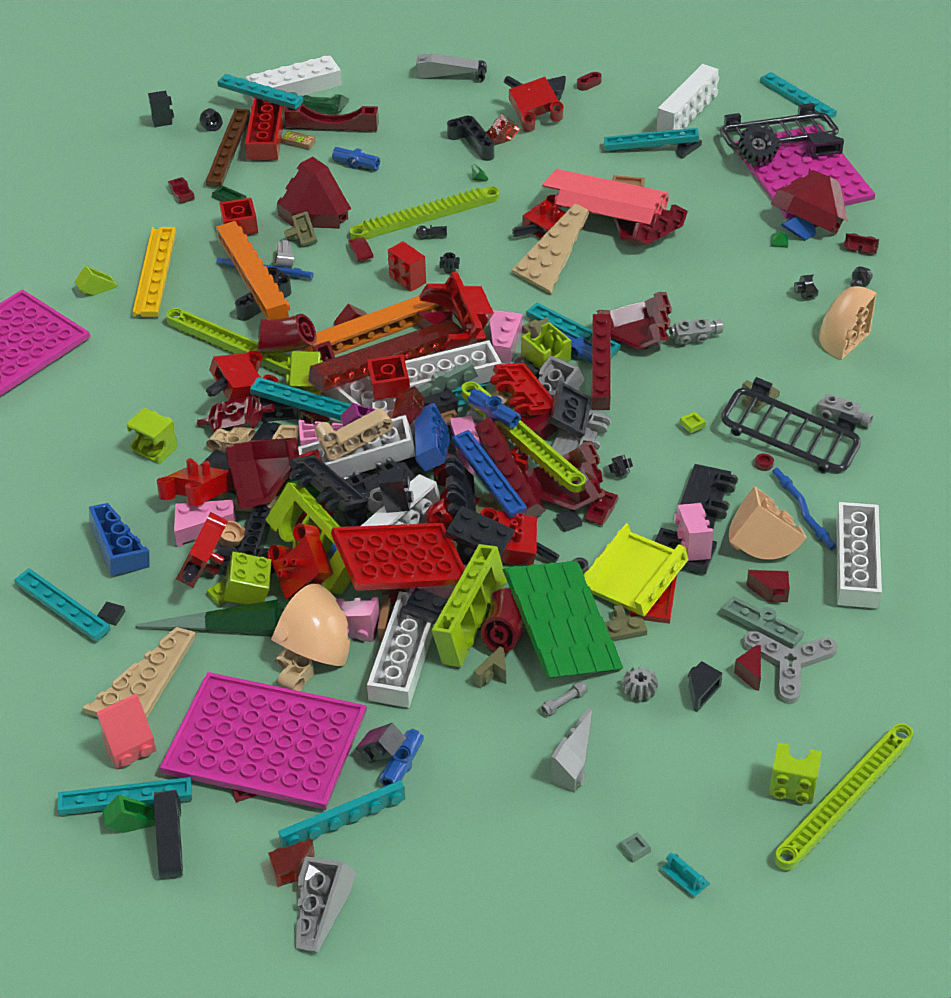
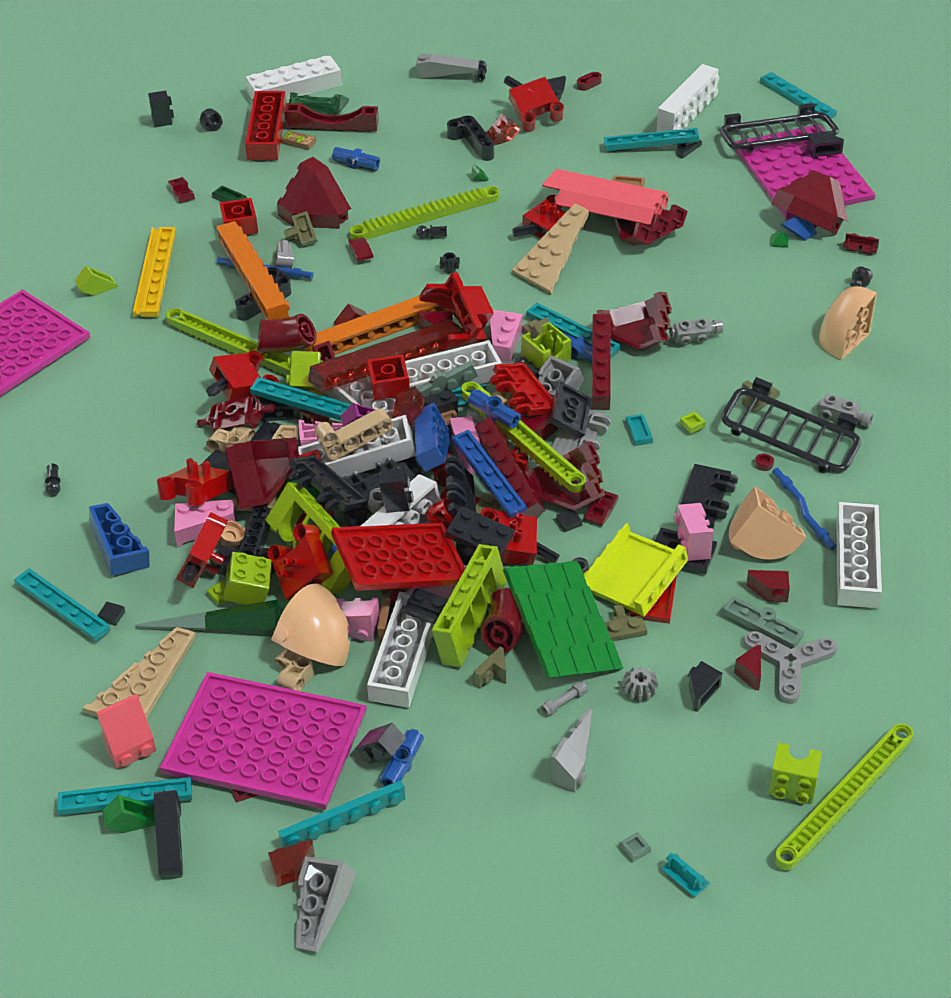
lime piece [126,408,178,464] -> none
reddish brown plate [206,109,250,187] -> none
teal plate [217,74,304,110] -> none
red brick [388,241,426,292] -> none
black gear [608,455,633,477] -> none
black bush [737,124,780,167] -> none
black piece [794,274,819,298] -> none
none -> black pin [45,463,61,496]
none -> teal tile [625,414,653,446]

